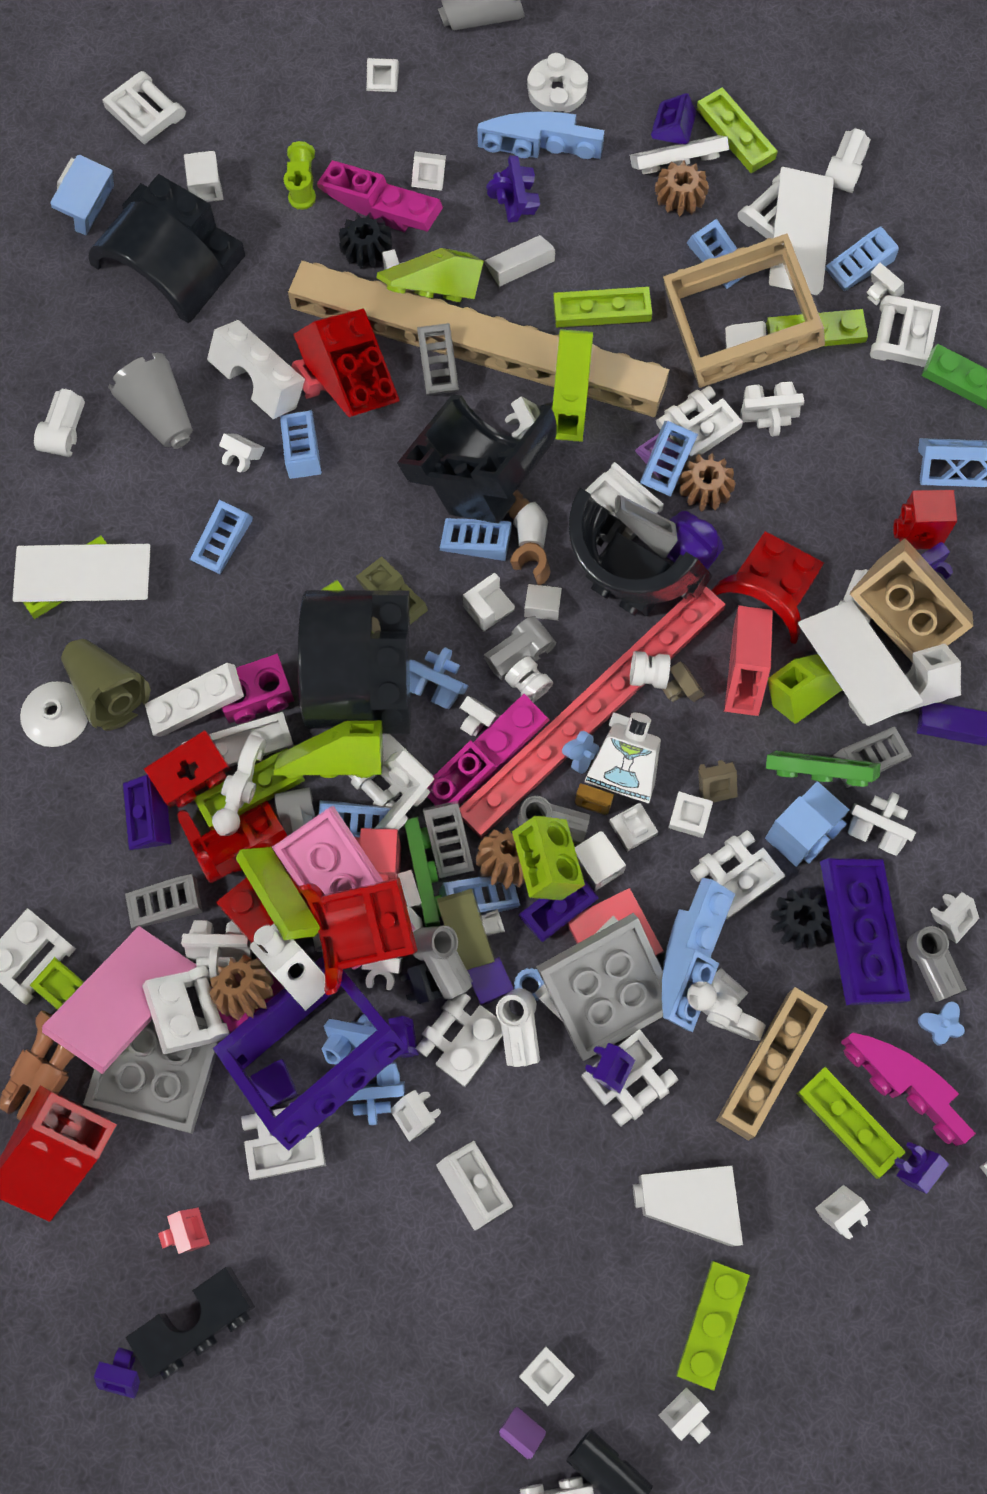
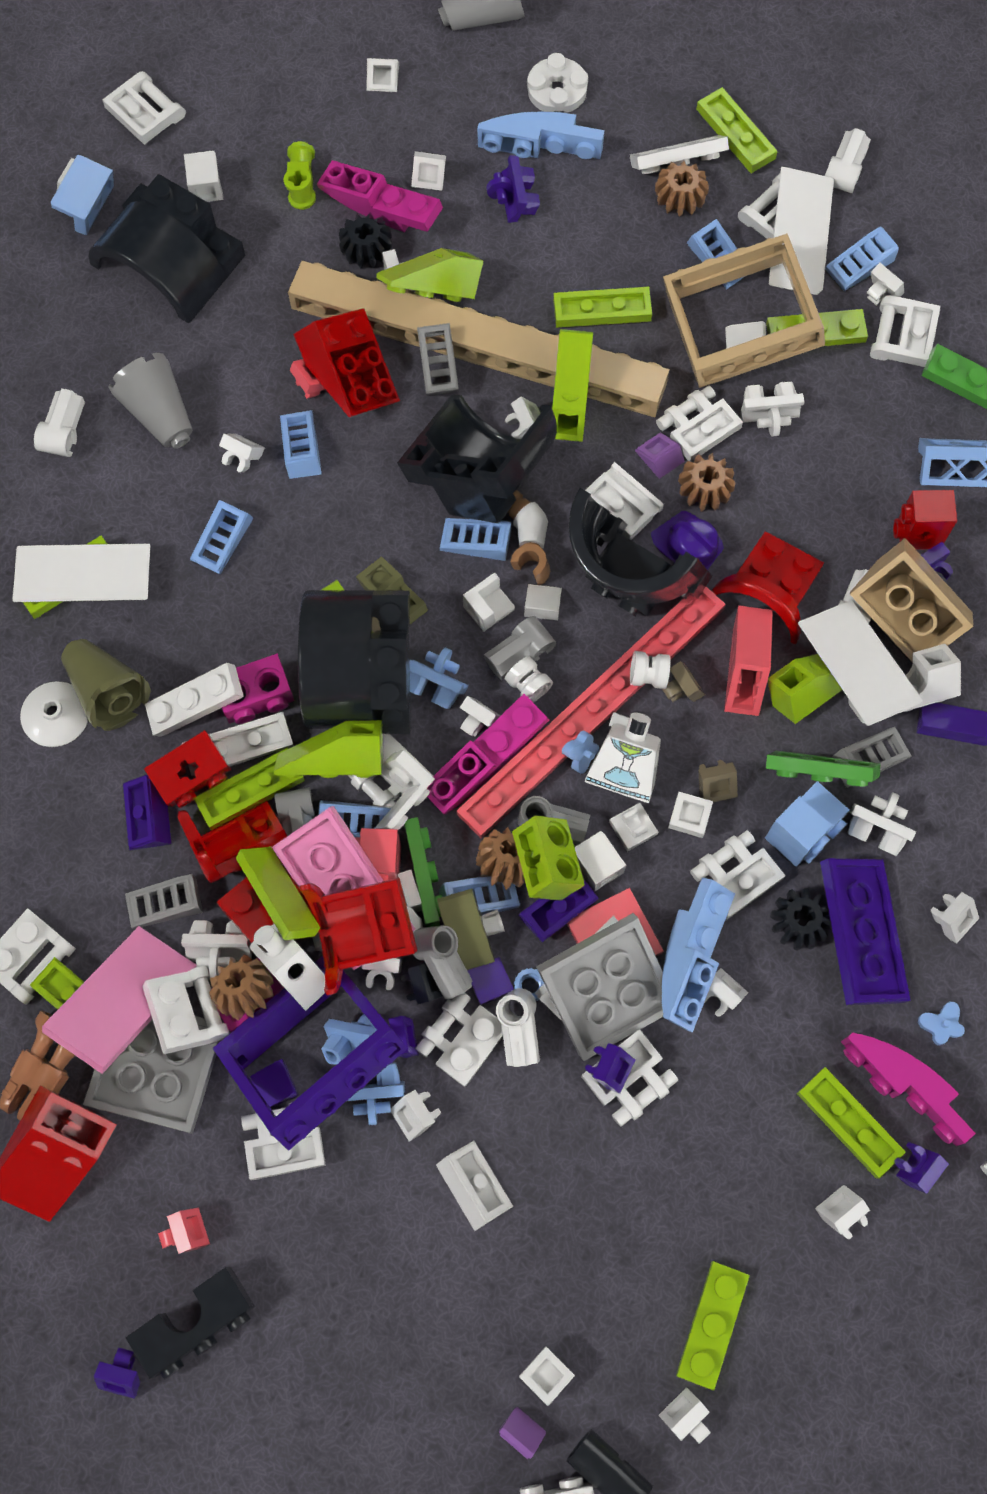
white arch [207,320,305,419] -> none
white piece [212,734,266,836] -> none
light grey slope [423,801,474,878] -> none
white slope [484,235,555,287] -> none
pearl gold tile [575,783,614,815] -> none
light grey slope [615,495,677,559] -> none
white slope [633,1166,743,1246] -> none
light blue slope [640,421,698,496] -> none
dark purple slope [651,93,696,144] -> none
white piece [687,982,766,1041] -> none
tan brick [716,987,828,1141] -> none
light grey piece [906,926,967,1002] -> none

